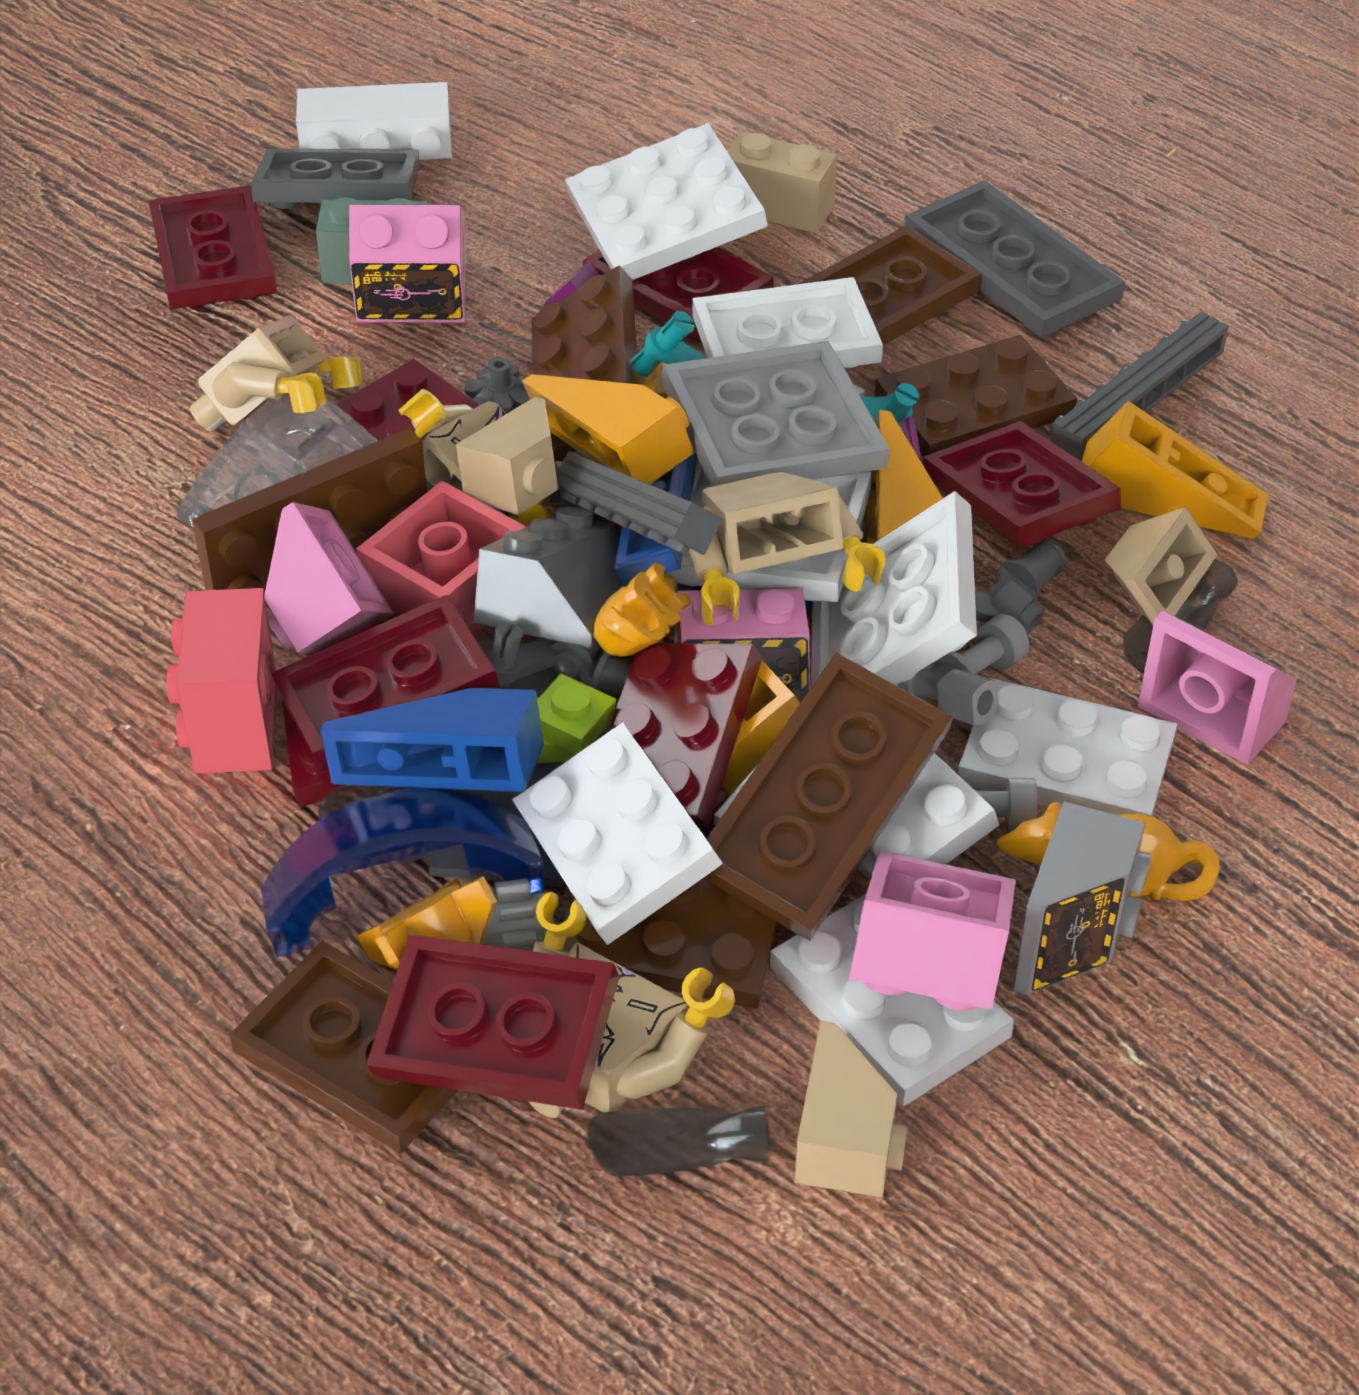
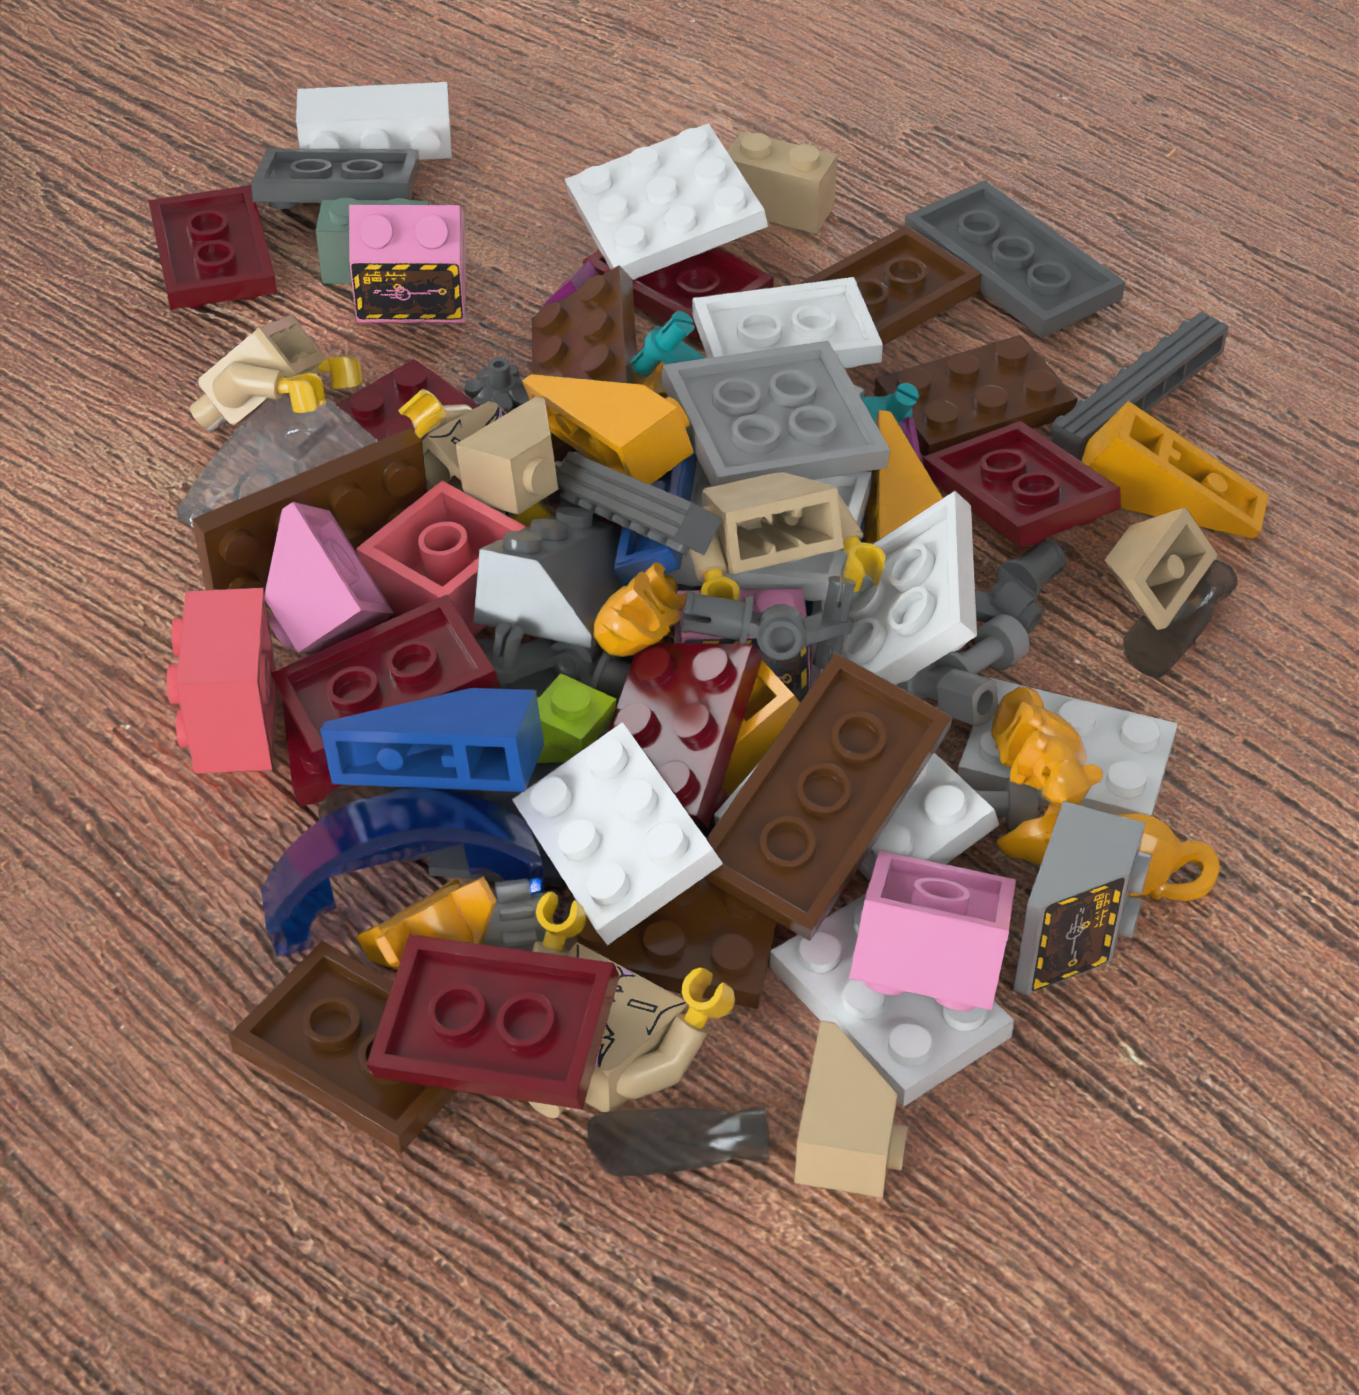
bright pink slope [1138,611,1297,766] -> none
none -> dark grey pin [680,576,856,669]
none -> light orange animal [991,687,1103,806]

